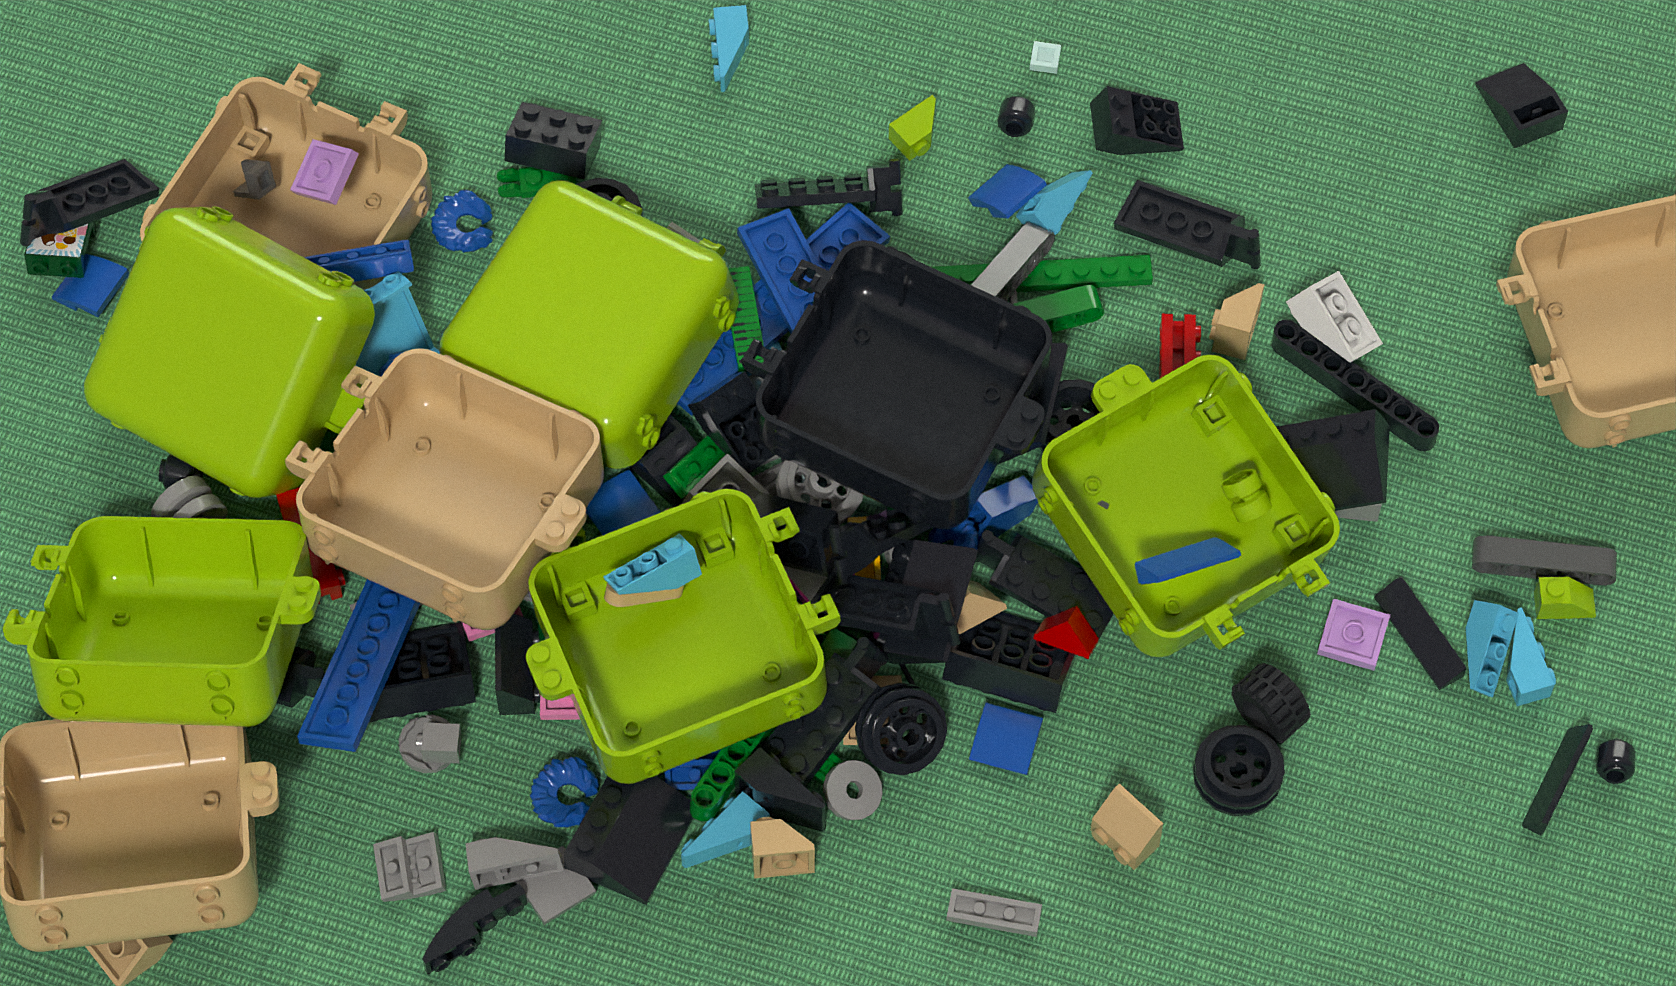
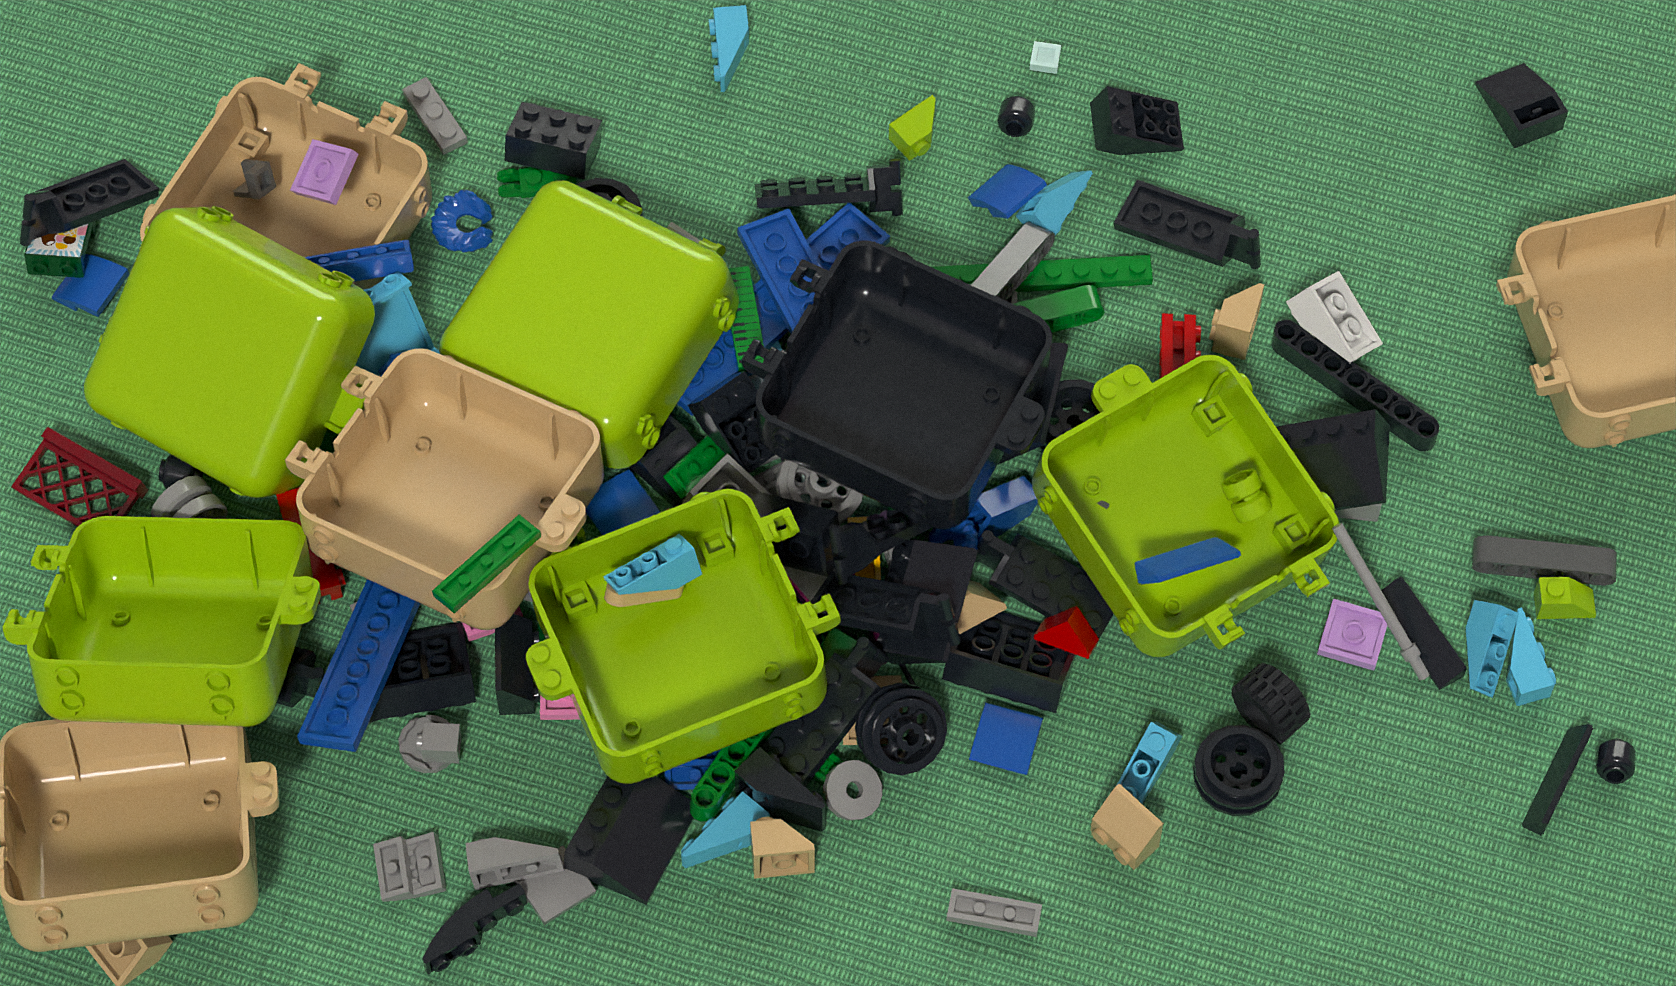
blue piece [529,757,599,828] -> none
none -> dark red fence [11,427,148,527]
none -> light grey plate [402,77,468,155]
none -> green tile [432,514,541,614]
none -> medium azure slope [1116,722,1183,804]
none -> light grey bar [1332,523,1430,681]

